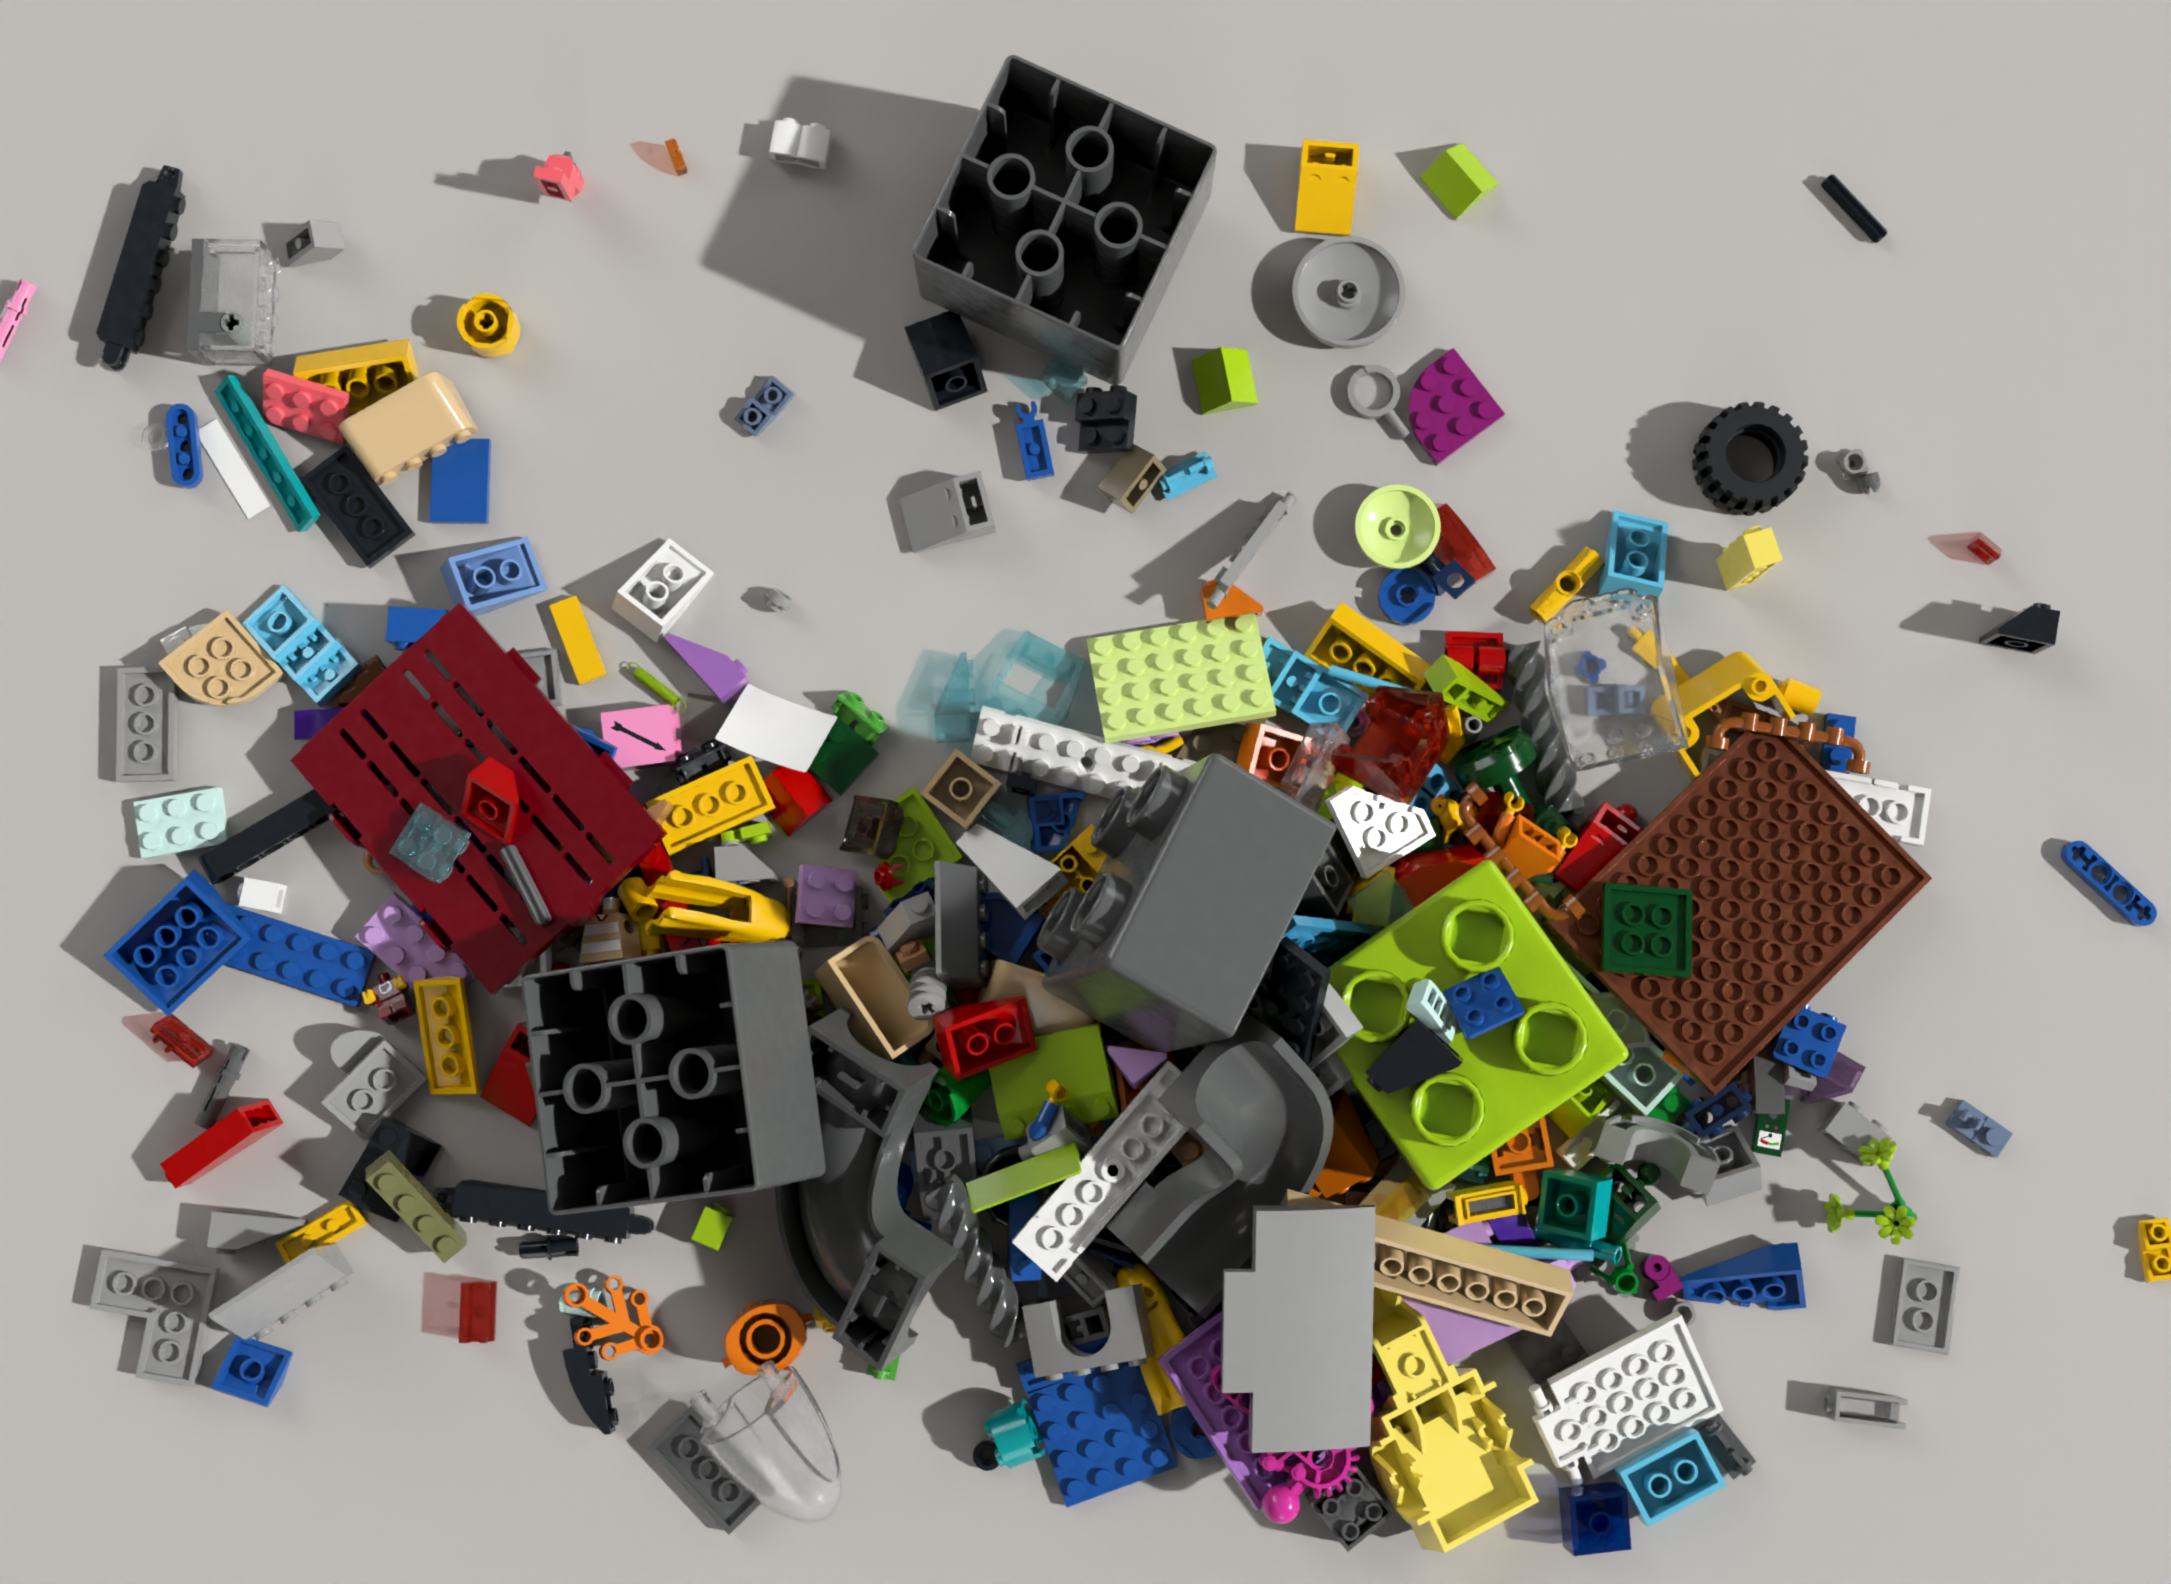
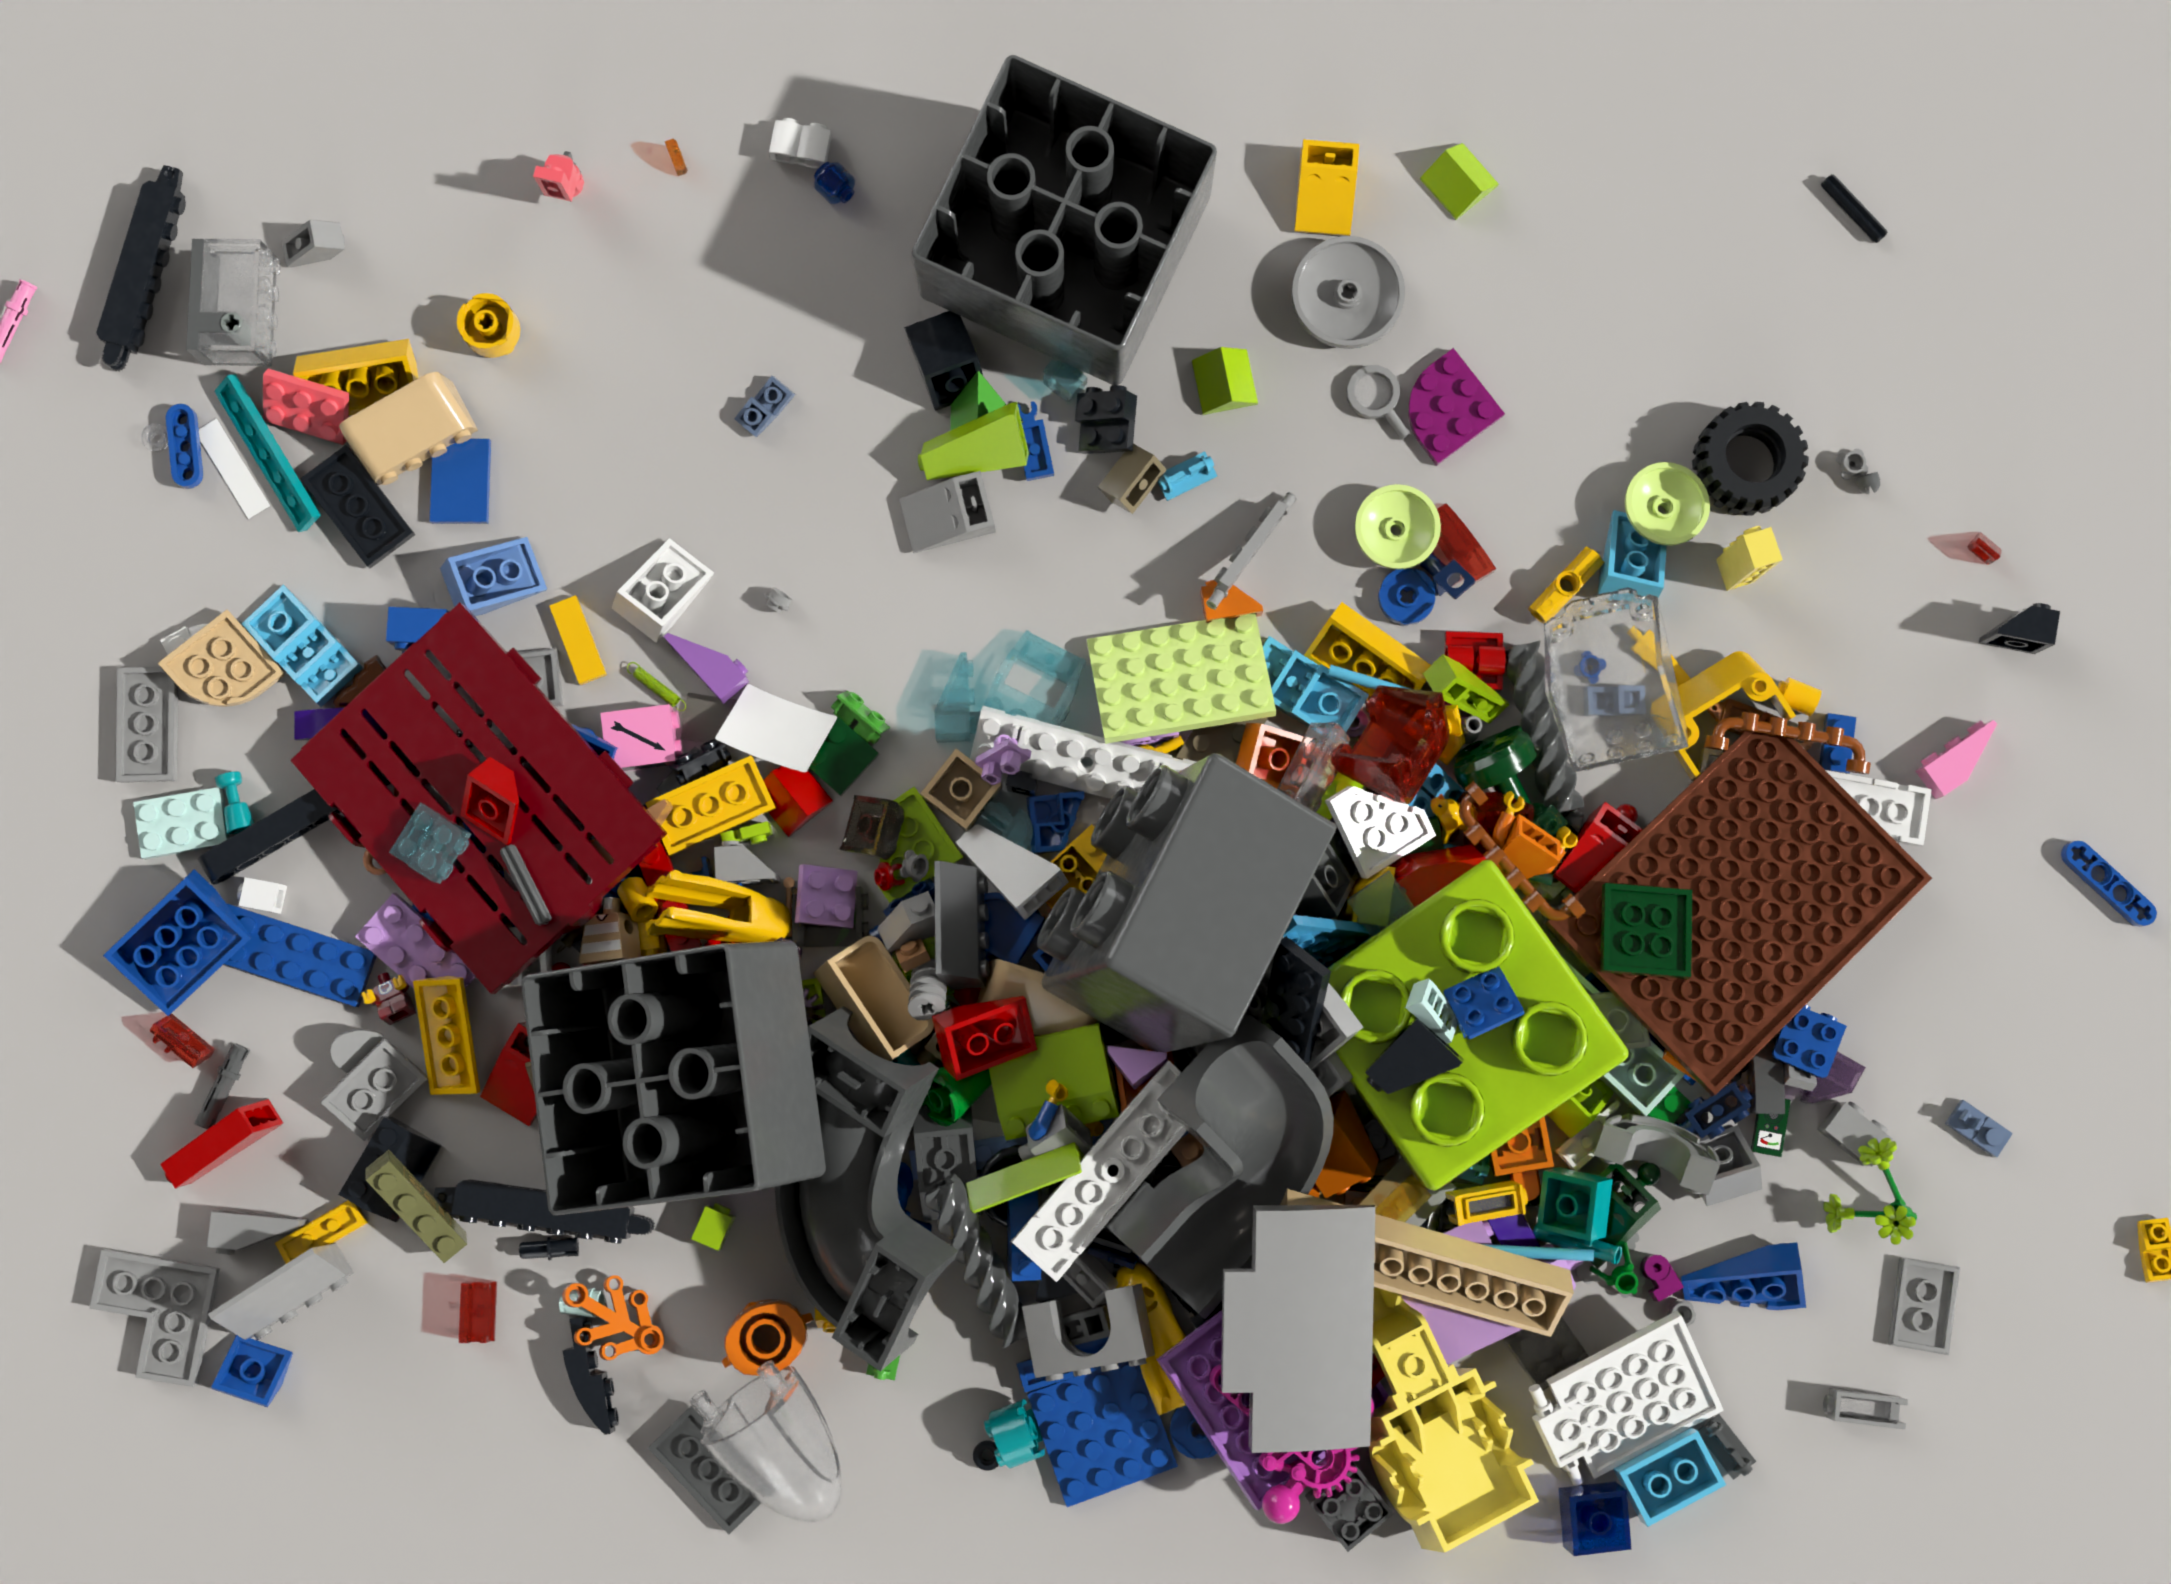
none -> teal piece [215,771,255,834]
none -> clear blue head [814,162,855,204]
none -> light grey plate [900,850,929,882]
none -> lime slope [918,402,1029,481]
none -> bright green slope [950,371,1006,430]
none -> lavender hips [975,734,1032,785]
none -> yellowish green dish [1625,462,1710,546]
none -> bright pink slope [1916,720,1997,799]

